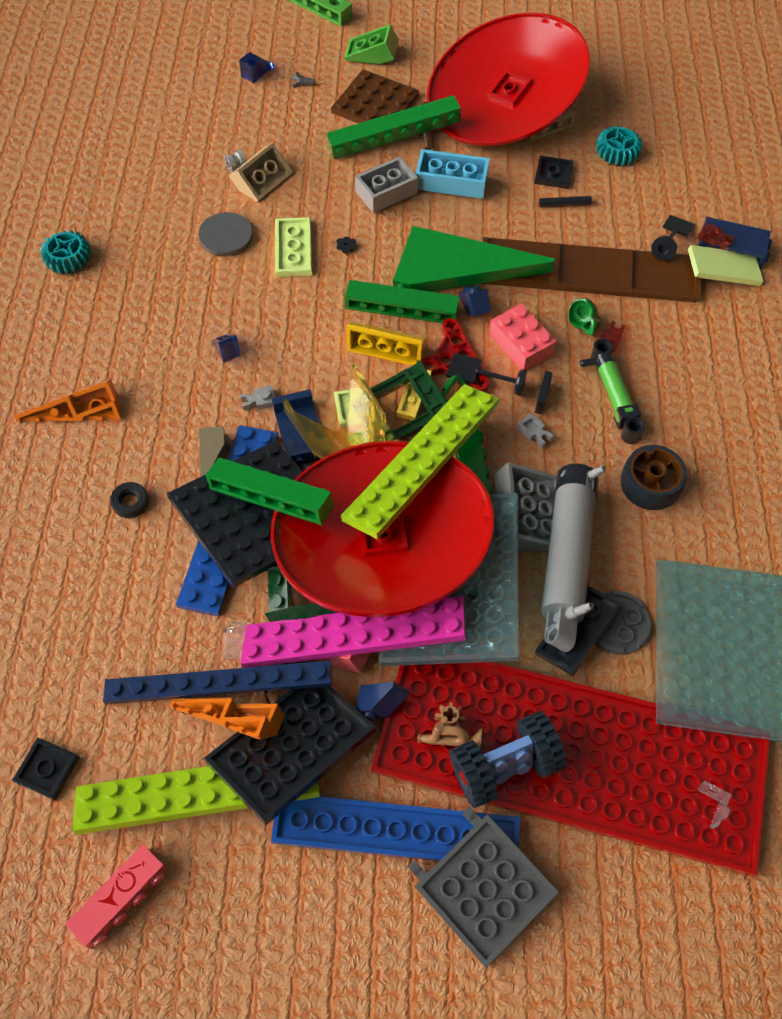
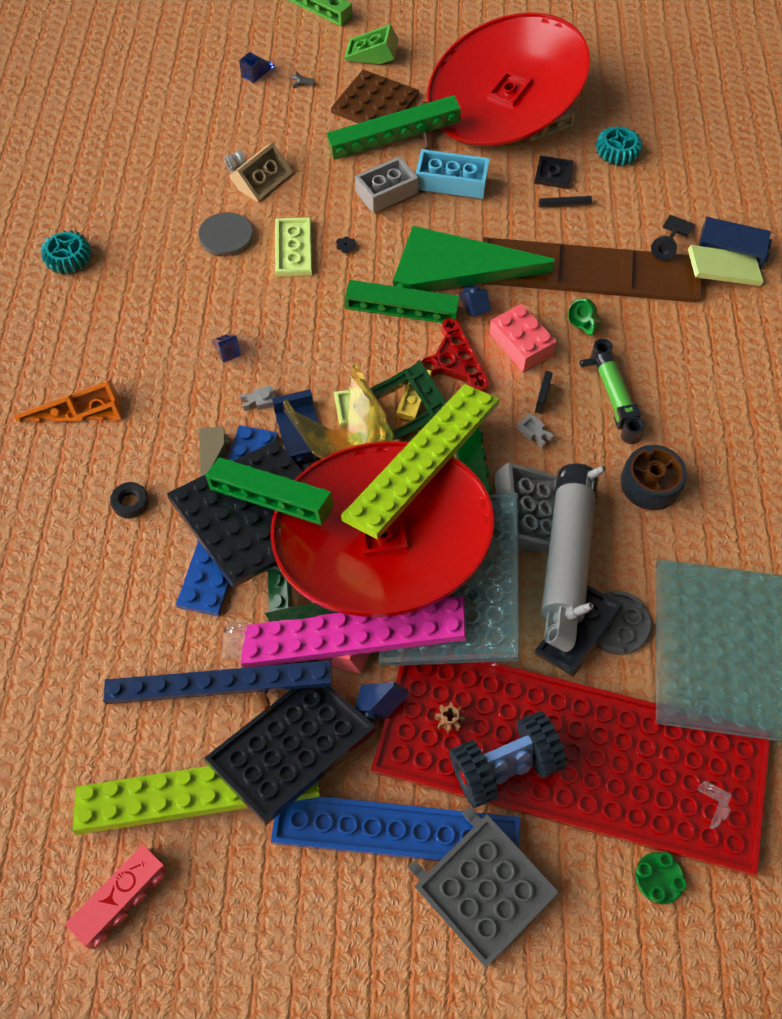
black tile [12,737,80,801] -> none
orange wedge [170,698,284,740] -> none
yellow slope [346,322,427,366] -> none
medium nougat piece [418,722,484,754] -> none
green piece [440,375,469,403] -> none
black piece [446,353,528,396] -> none
clear red plate [599,320,625,354] -> none
clear red plate [697,222,734,250] -> none
none -> green dish [635,852,686,904]

